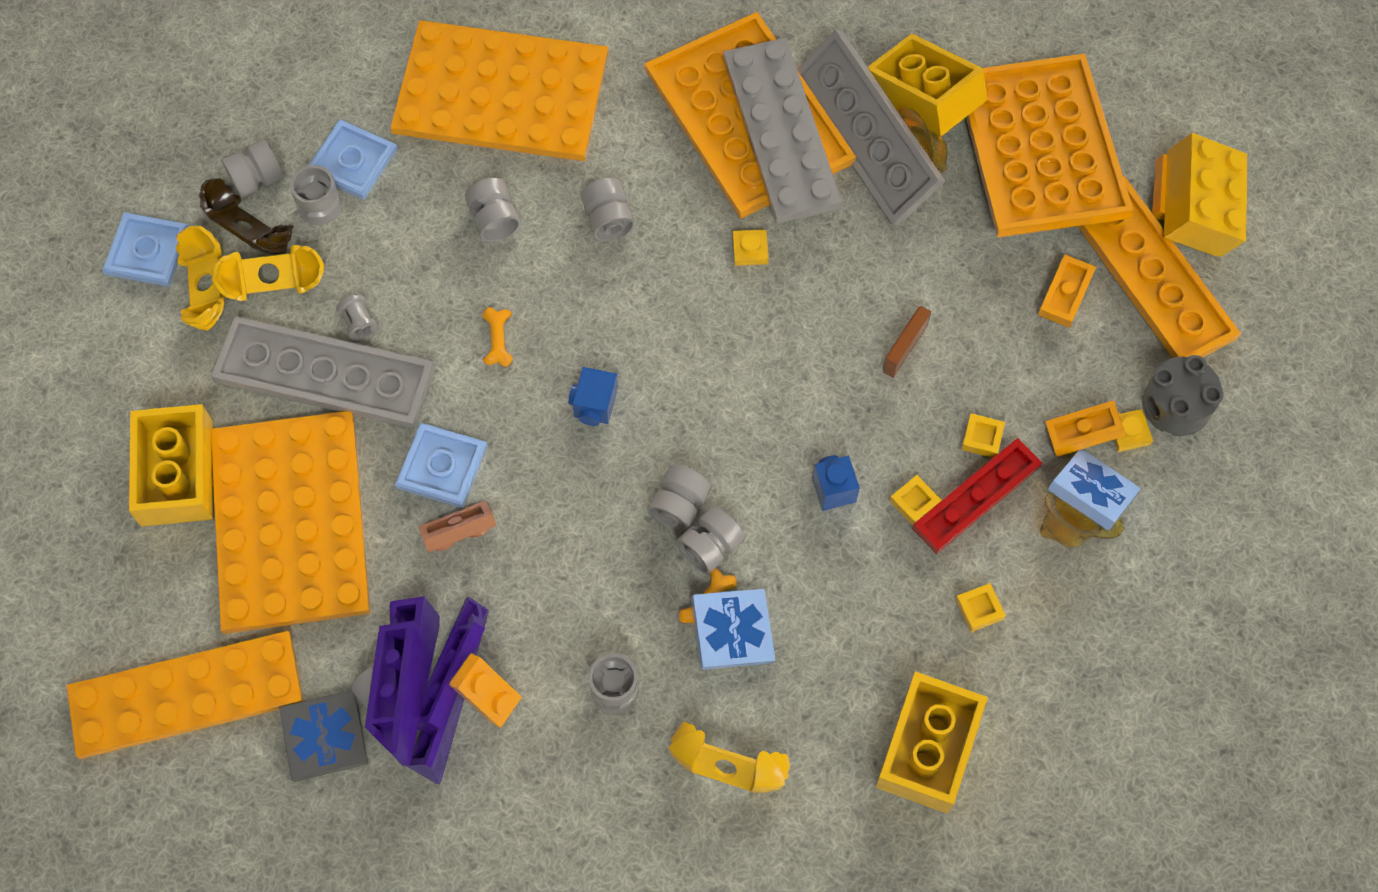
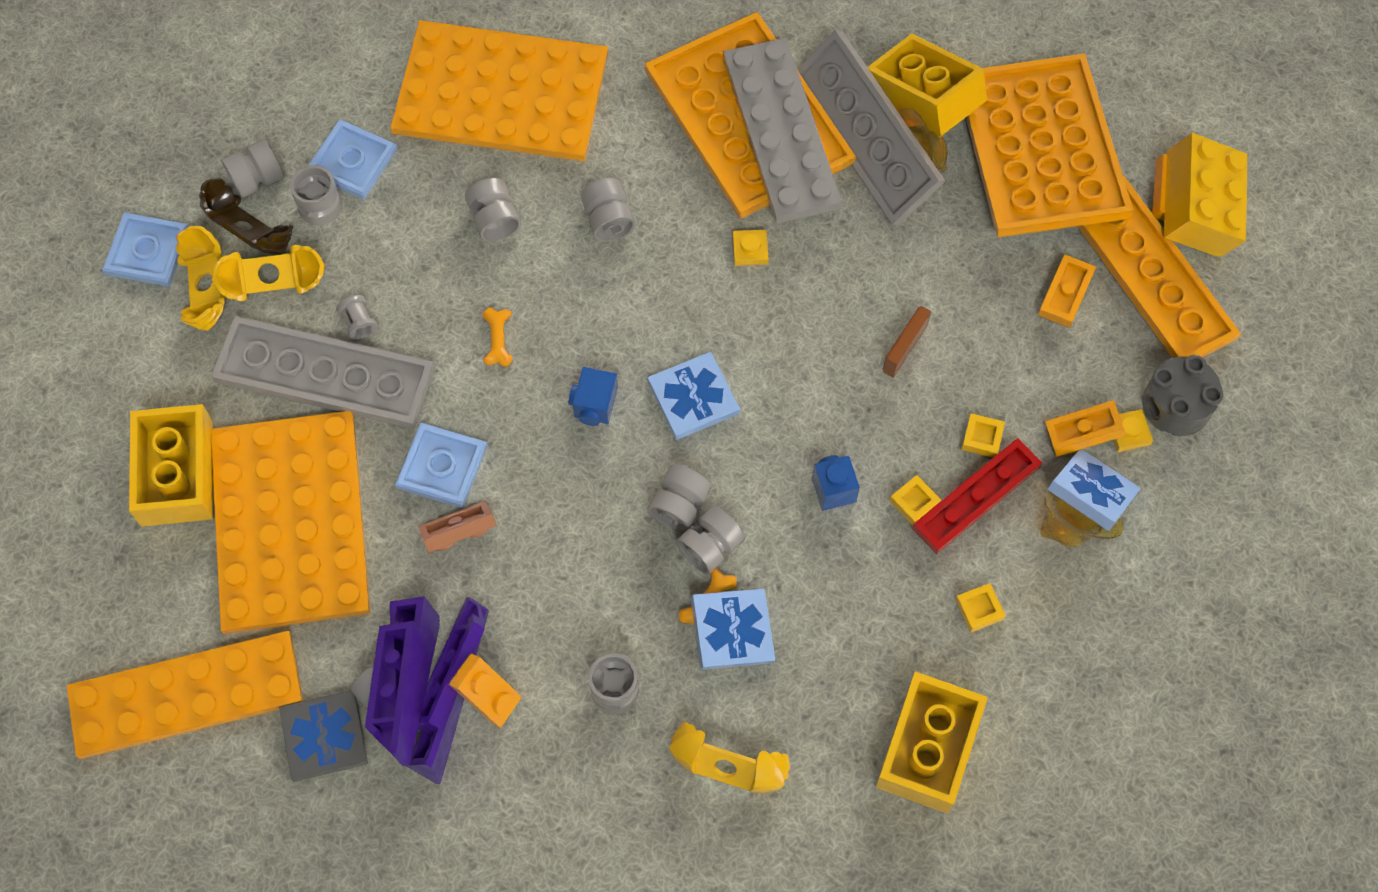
none -> light blue tile [647,352,740,440]

